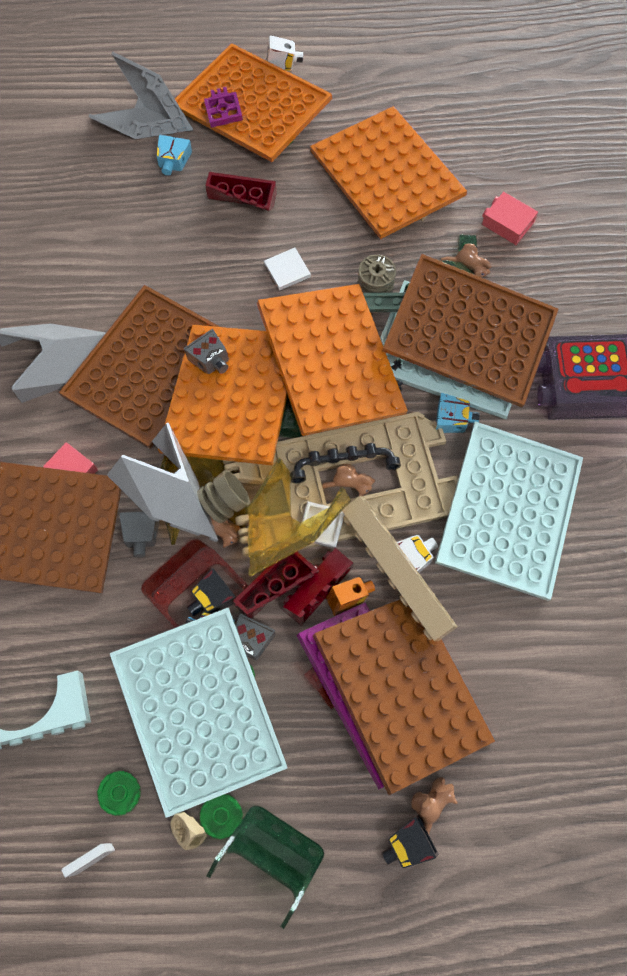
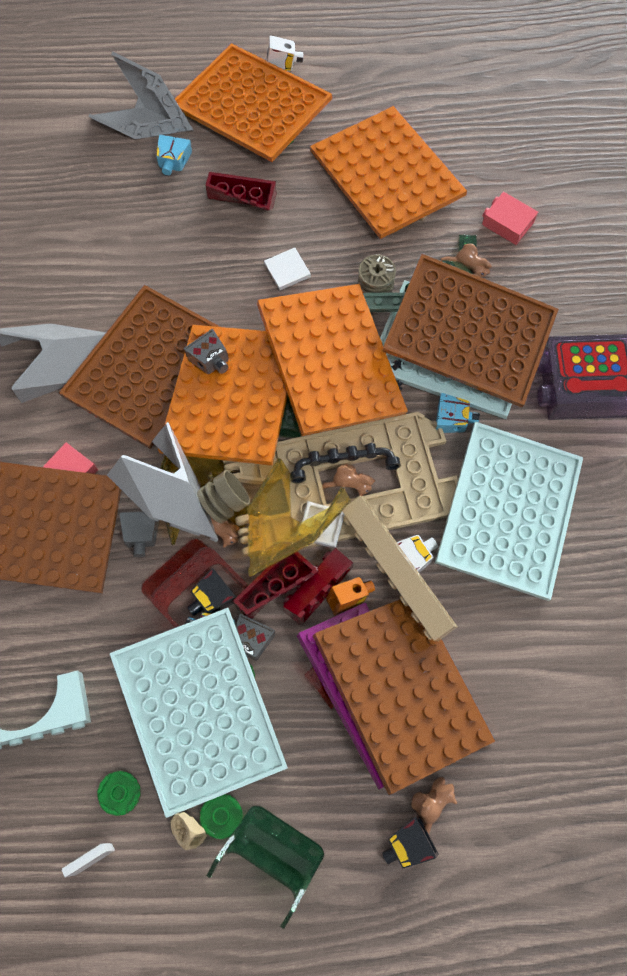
magenta piece [204,87,243,128] -> none

